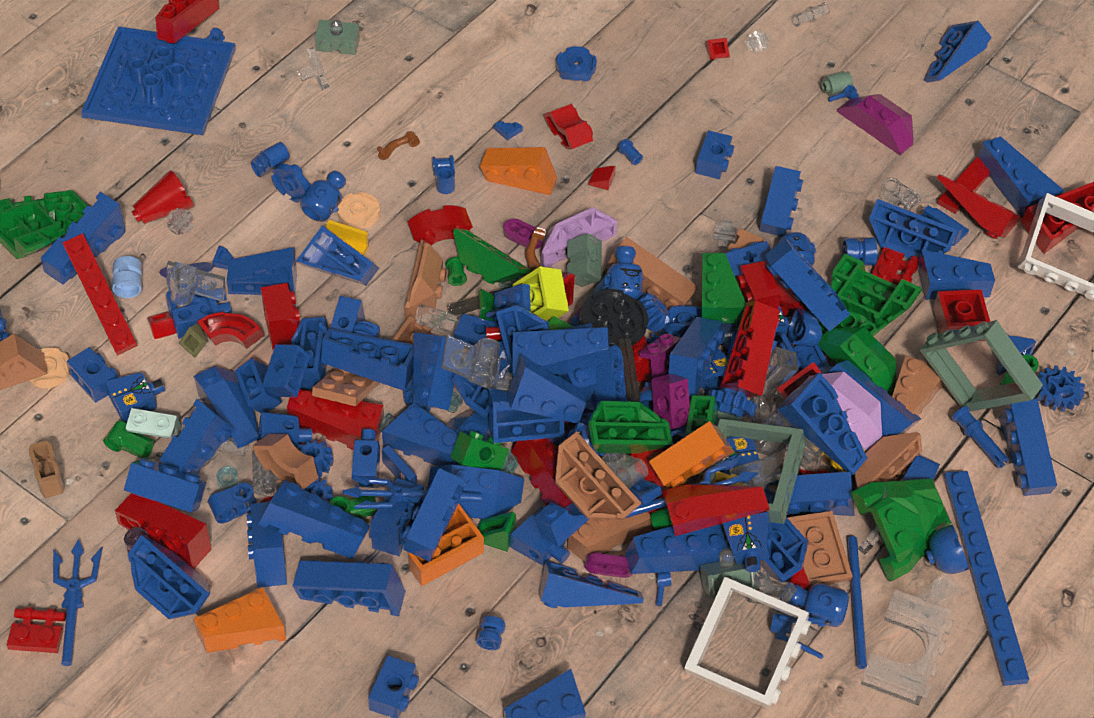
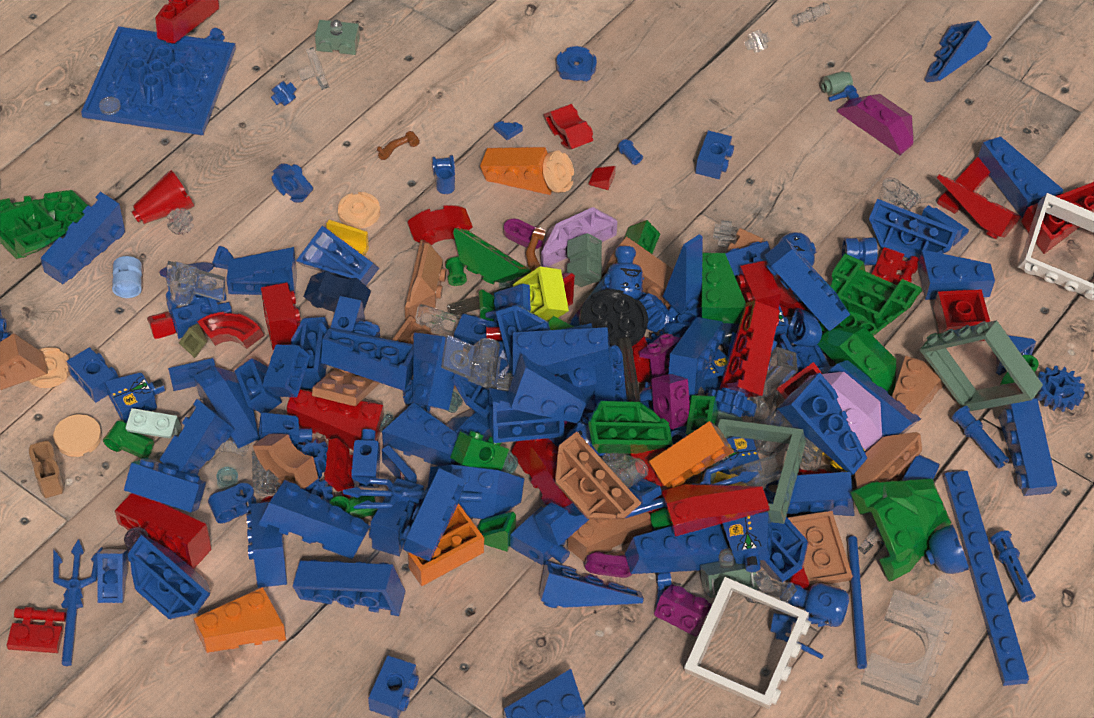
red plate [63,233,138,356] -> none
blue beam [251,142,290,177] -> none
blue piece [300,171,346,222] -> none
blue wheel [476,616,506,650] -> none
red slope [705,38,730,60] -> none
blue wedge [760,166,803,237] -> none
none -> light nougat tile [53,414,102,457]
none -> blue arch [97,549,128,603]
none -> clear piece [99,97,121,115]
none -> blue plate [168,358,216,391]
none -> blue gear [271,80,297,106]
none -> dark blue brick [303,271,371,312]
none -> red plate [324,438,354,499]
none -> light nougat tile [543,150,574,193]
none -> green panel [623,220,661,254]
none -> magenta bracket [654,584,712,637]
none -> blue wedge [663,234,703,315]
none -> blue pin [990,530,1036,602]

